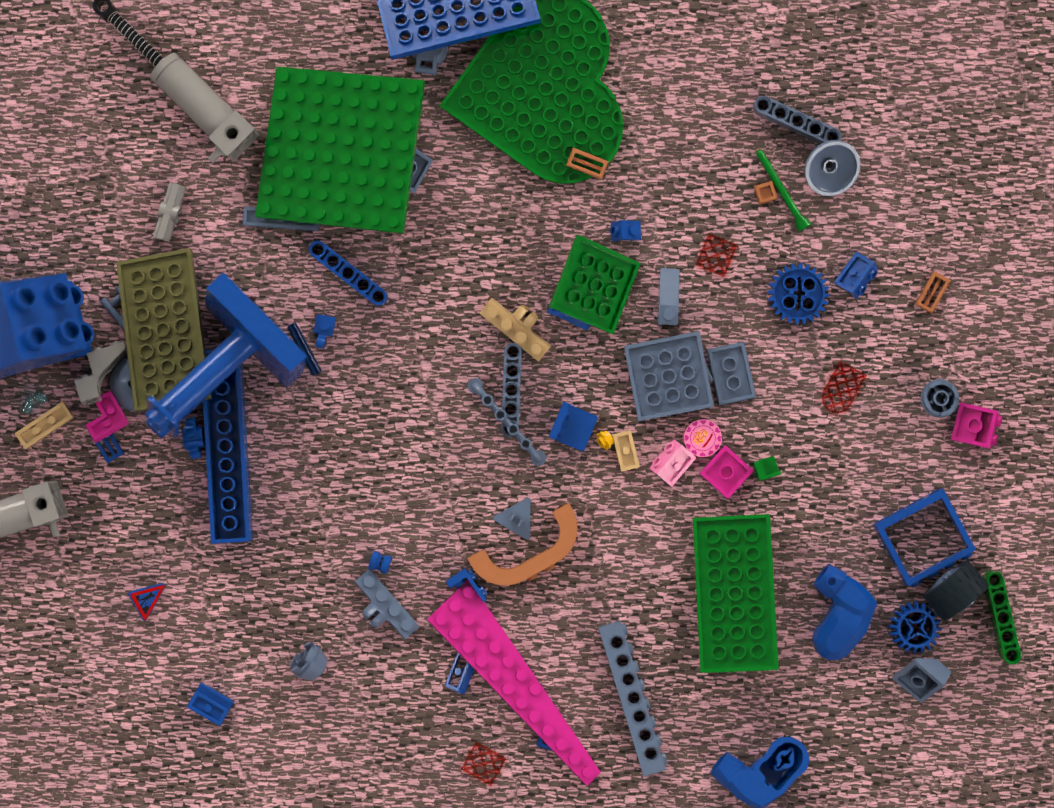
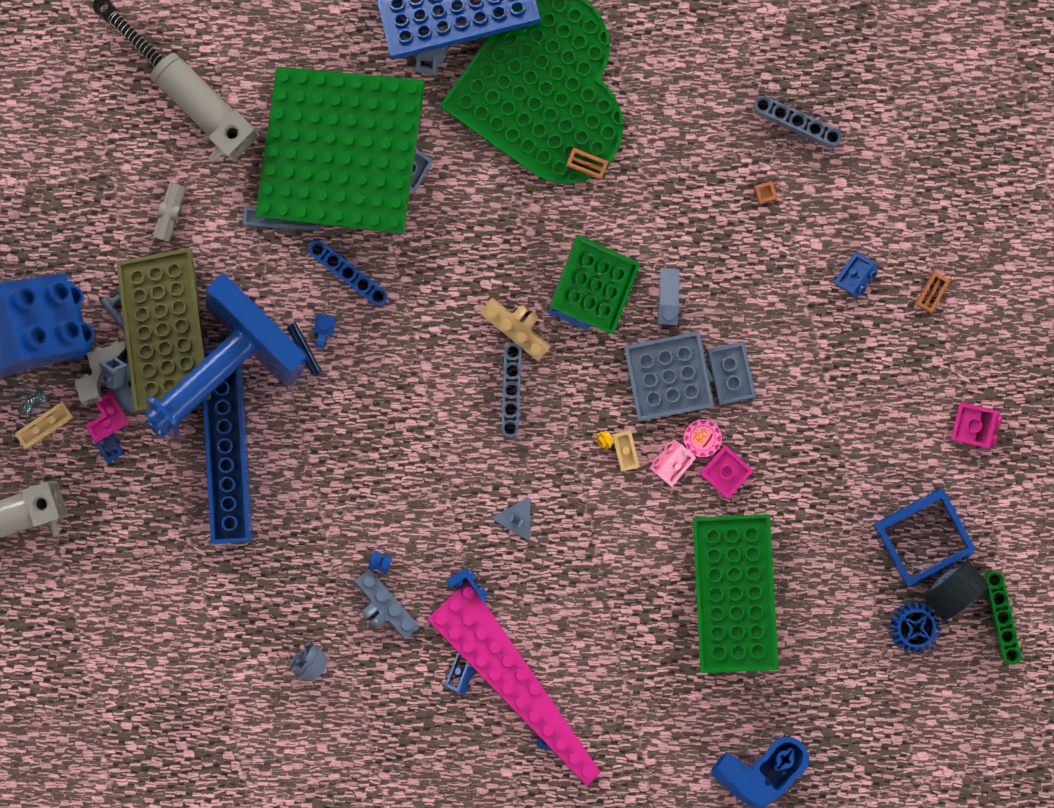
piece [128,583,166,621] -> none
blue gear [182,417,205,459] -> none
blue plate [187,682,235,726] -> none
clear red window [461,741,506,786] -> none
nougat arch [467,503,577,585] -> none
sand blue bar [468,378,546,466] -> none
blue bracket [549,402,598,451] -> none
sand blue brick [598,620,668,777] -> none
blue bracket [610,220,641,241] -> none
clear red window [696,233,738,277] -> none
green panel [752,456,782,481] -> none
green piece [756,150,812,232] -> none
blue gear [767,263,830,325] -> none
sand blue dish [804,140,861,196] -> none
blue piece [812,564,877,660] -> none
clear red window [822,361,867,413] -> none
sand blue slope [892,658,951,703] -> none
sand blue cone [921,379,959,418] -> none
none -> sand blue brick [99,356,127,389]

